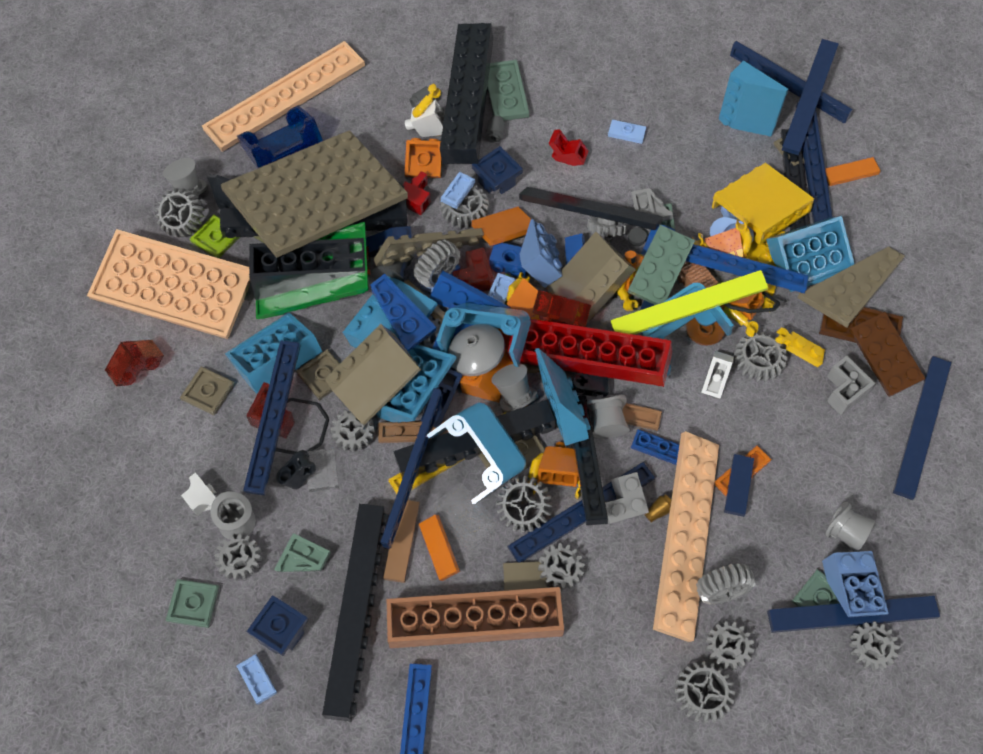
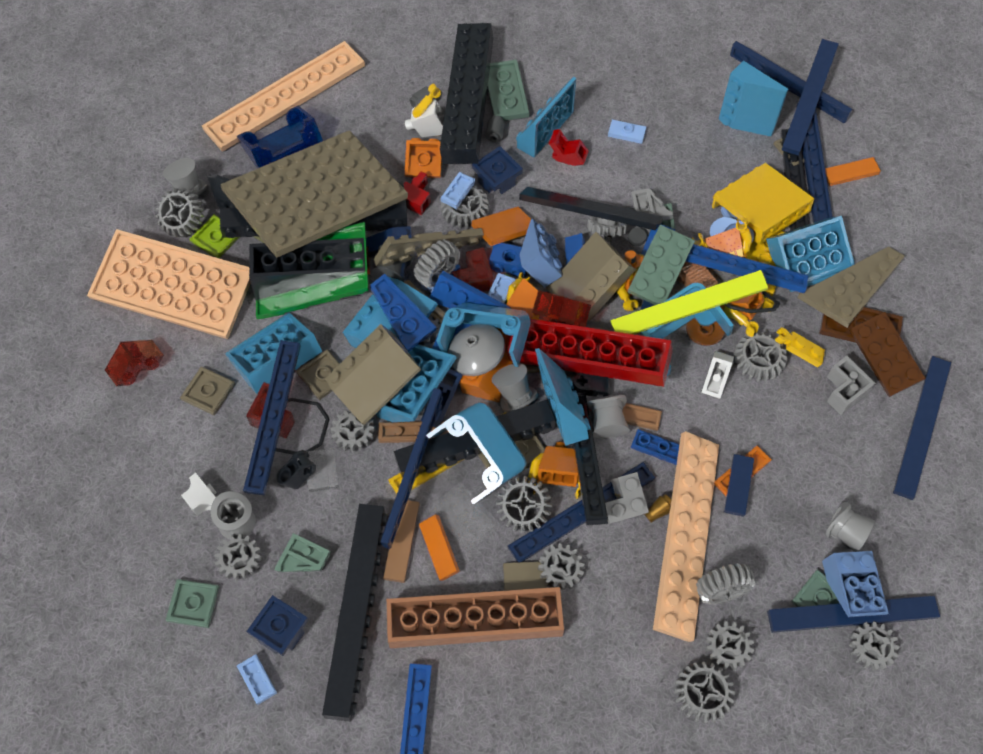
none -> dark azure slope [516,76,576,158]

